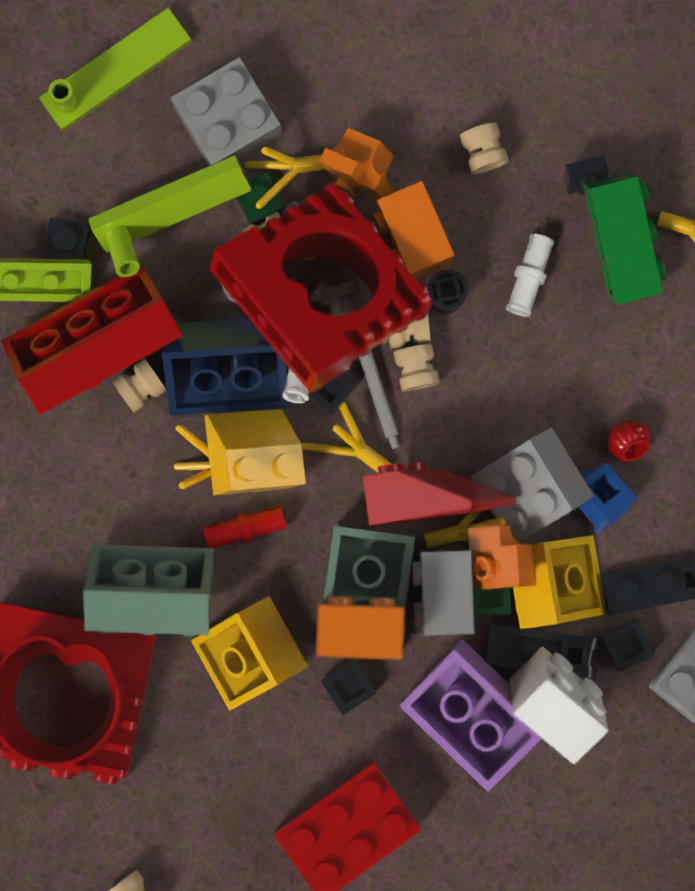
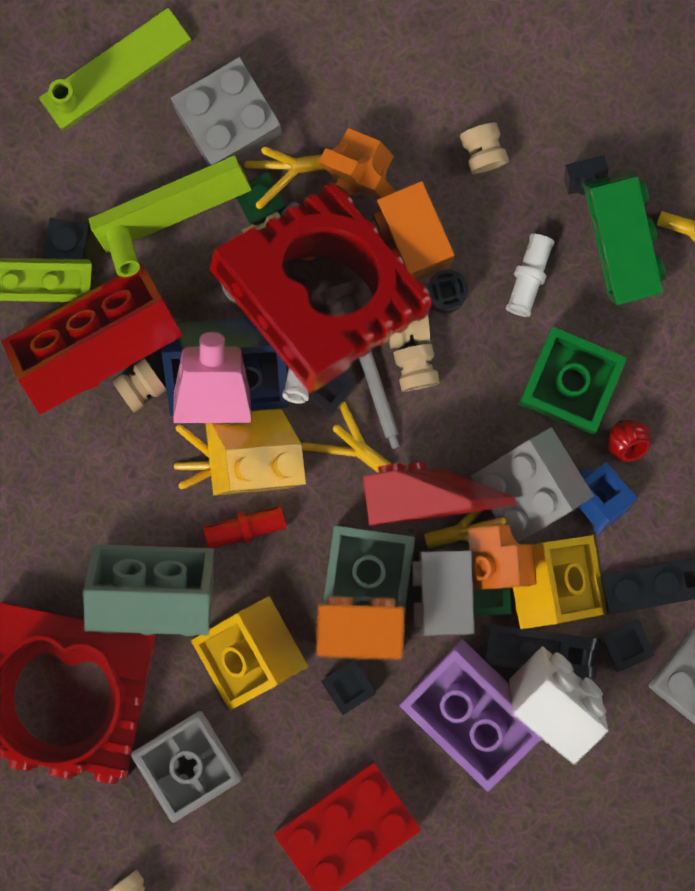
none -> light grey brick [131,711,242,823]
none -> bright pink torso [174,332,251,423]
none -> green brick [517,326,627,436]

